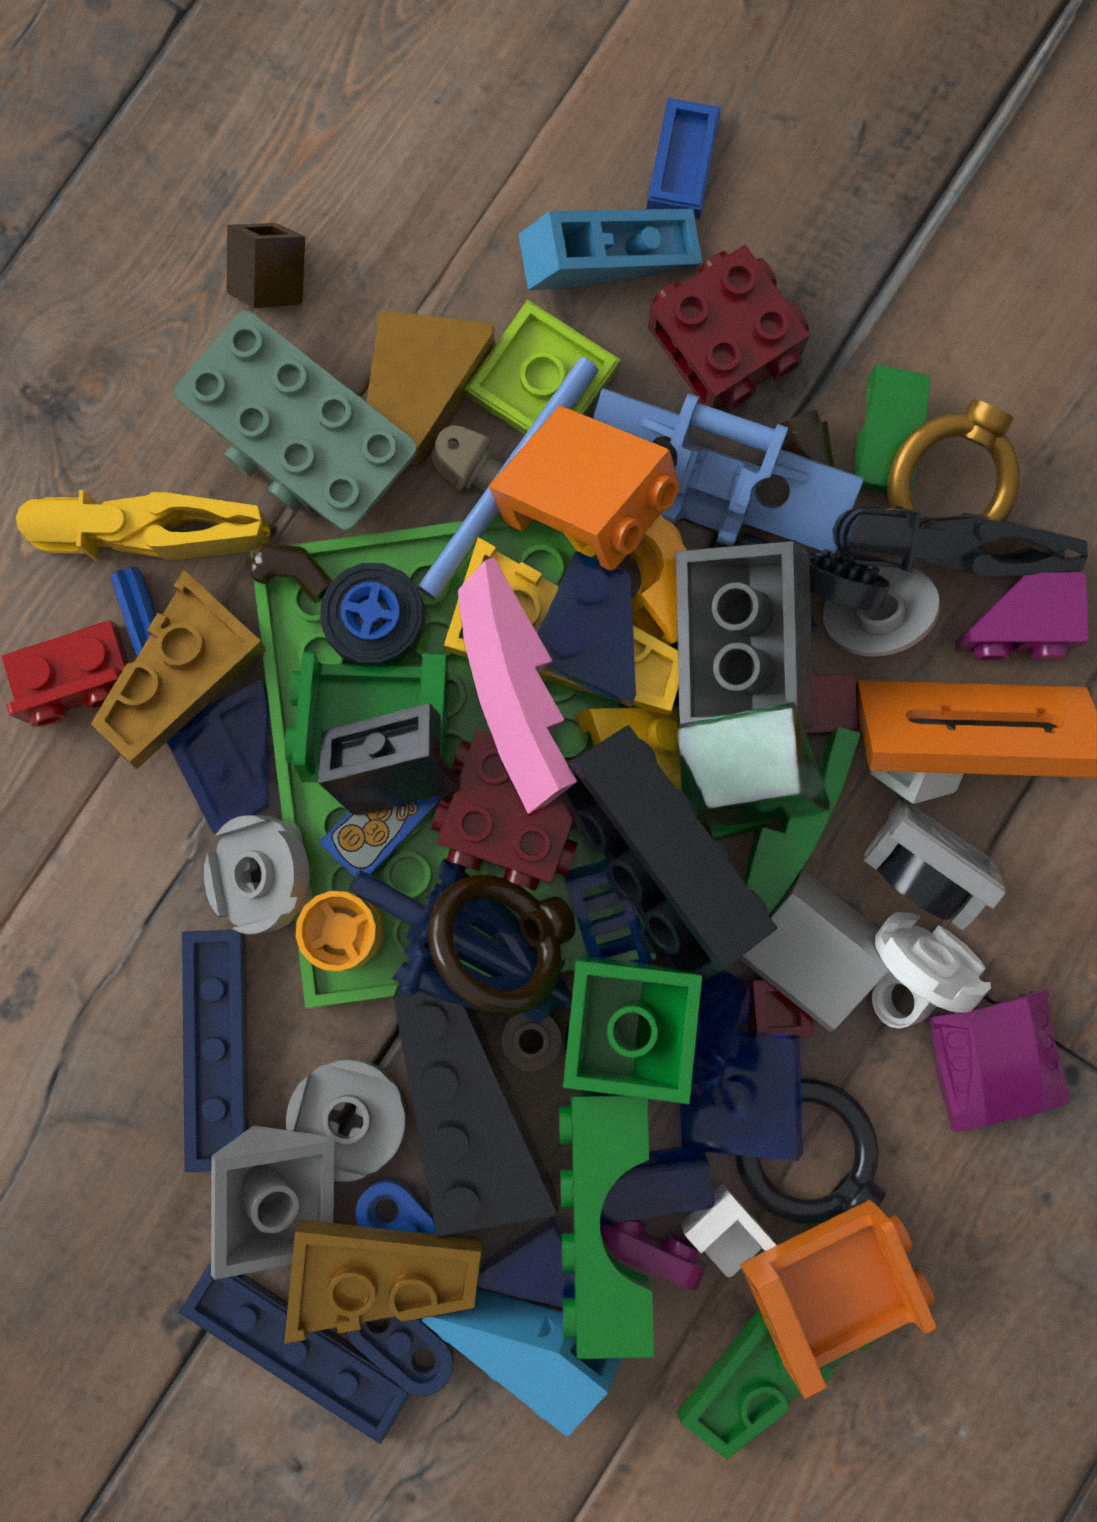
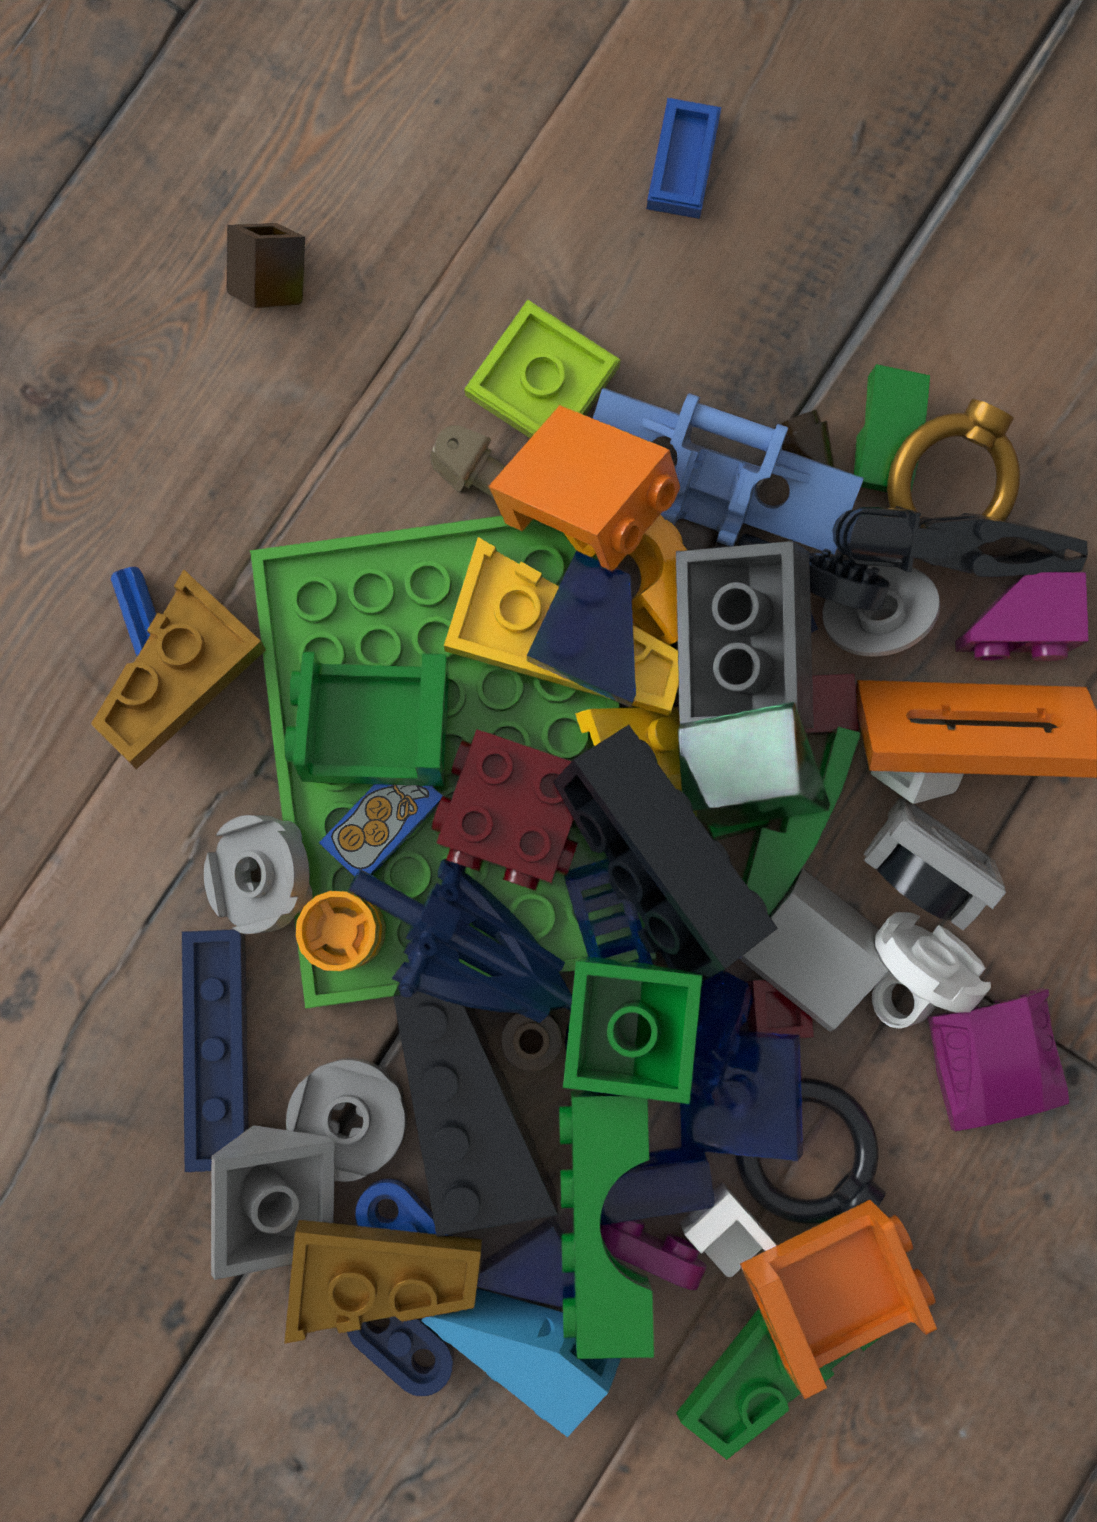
red bracket [1,620,129,727] -> none
yellow arm [16,490,272,561] -> none
clear blue wing [167,679,269,834] -> none
sand green bracket [174,310,417,532] -> none
dark blue tile [179,1261,411,1444] -> none
dark brown arm [247,542,332,603] -> none
black panel [318,703,460,815] -> none
black wheel [320,563,426,667] -> none
pearl gold slope [366,310,495,470] -> none
medium blue piece [417,357,598,600] -> none
dark brown piece [428,875,576,1015] -> none
bright pink slope [458,558,577,814] -> none
dark azure slope [518,209,702,290] -> none
dark red brick [648,244,810,411] -> none

